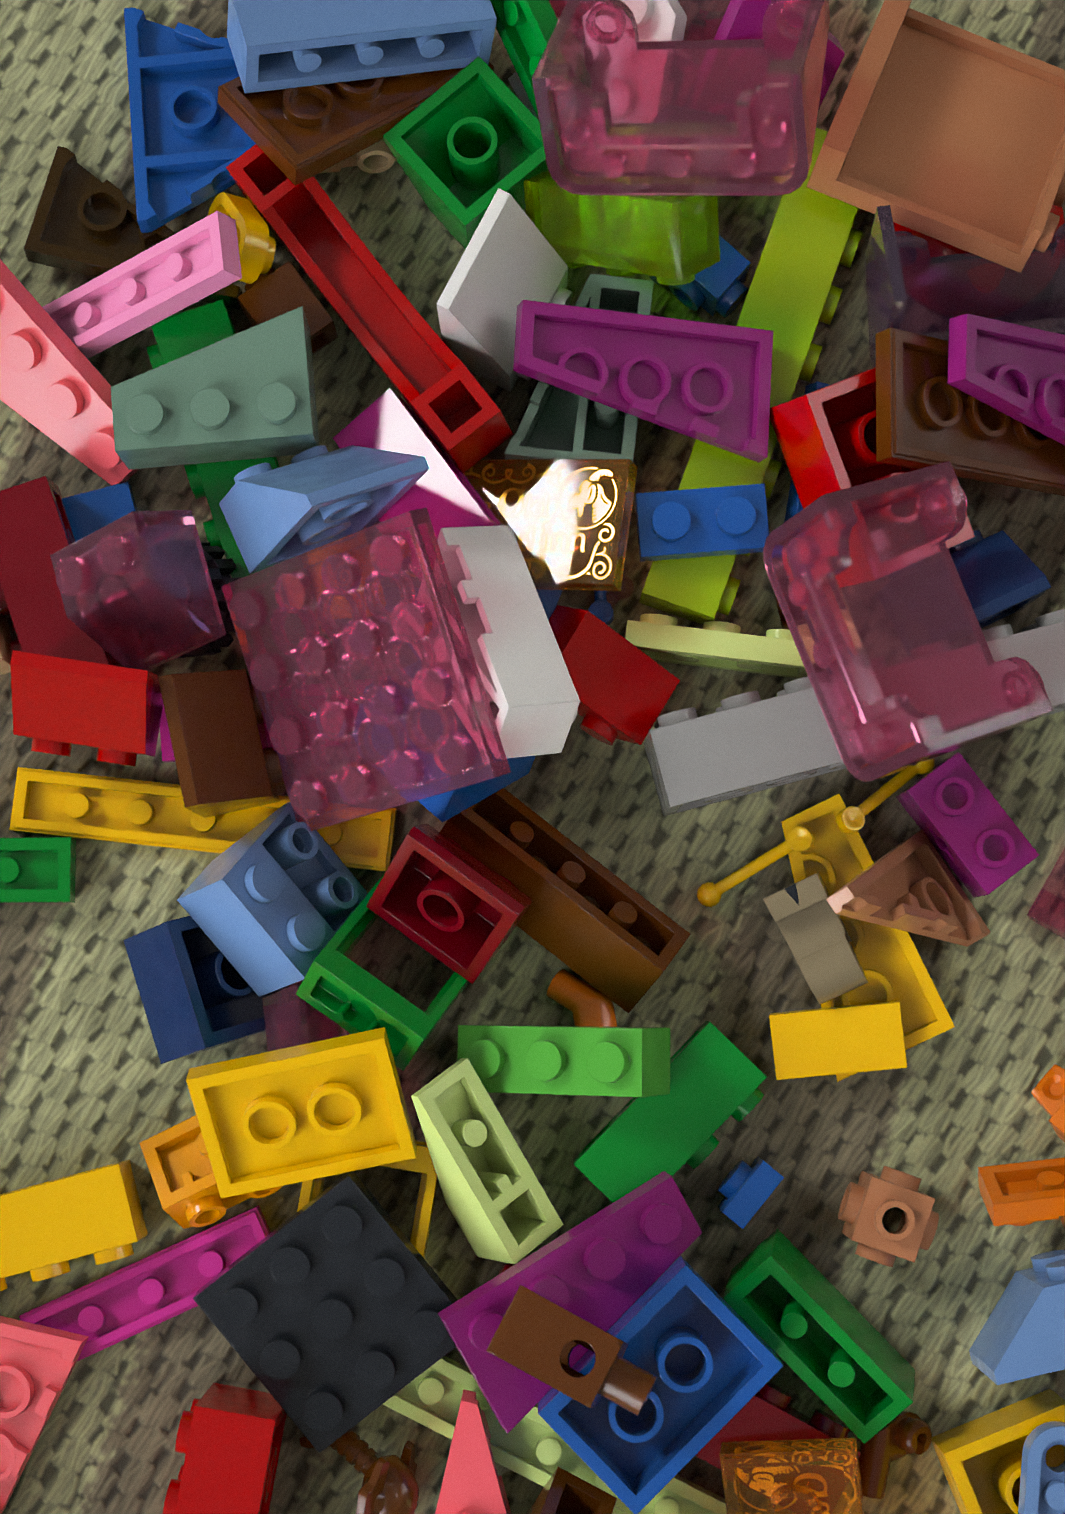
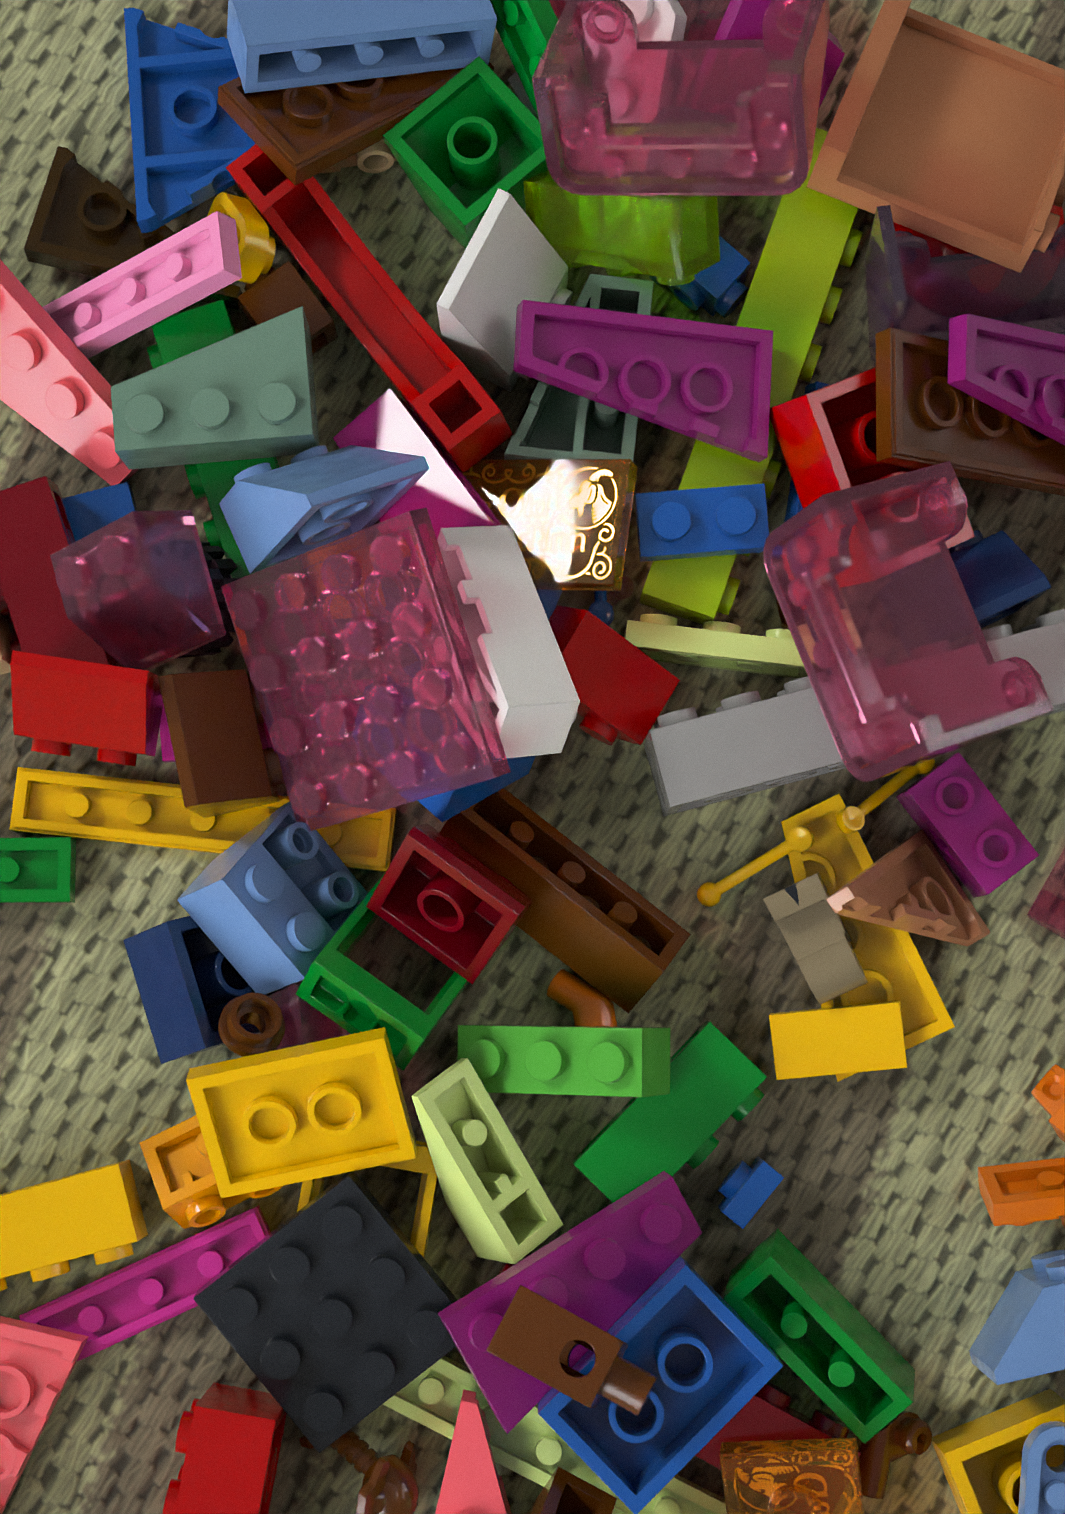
nougat brick [838,1166,939,1267] -> none
none -> reddish brown plate [218,993,285,1057]

